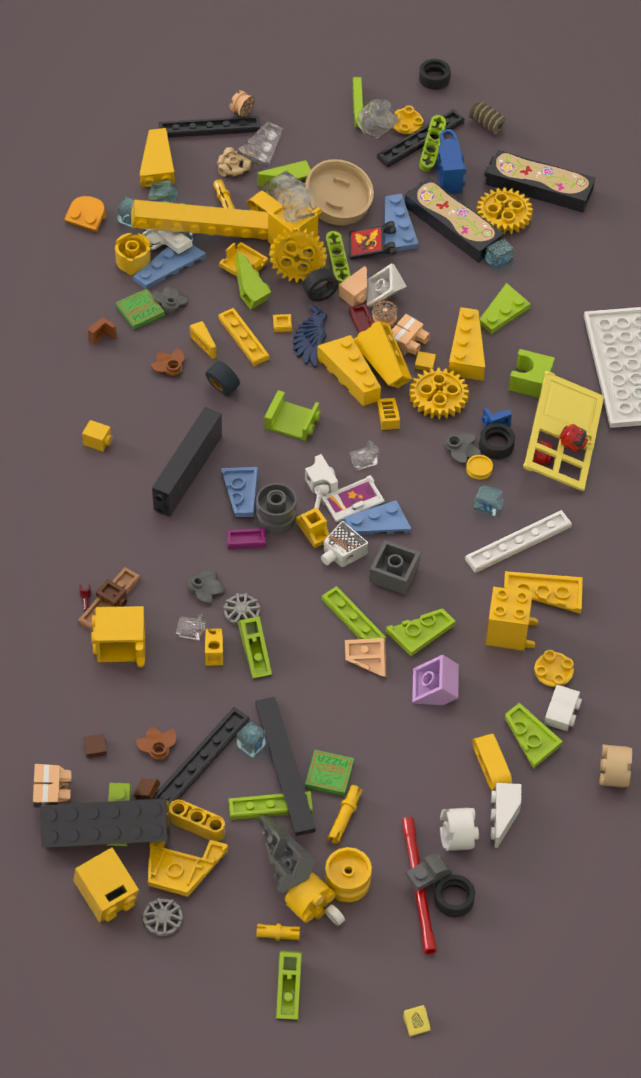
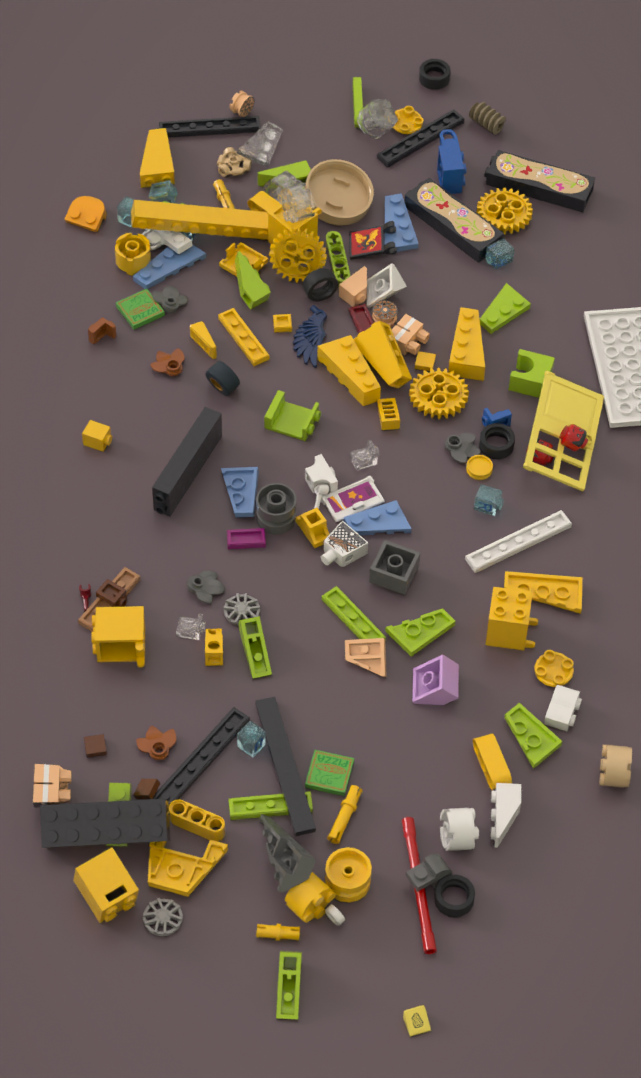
lime beam [419,115,446,172] -> none

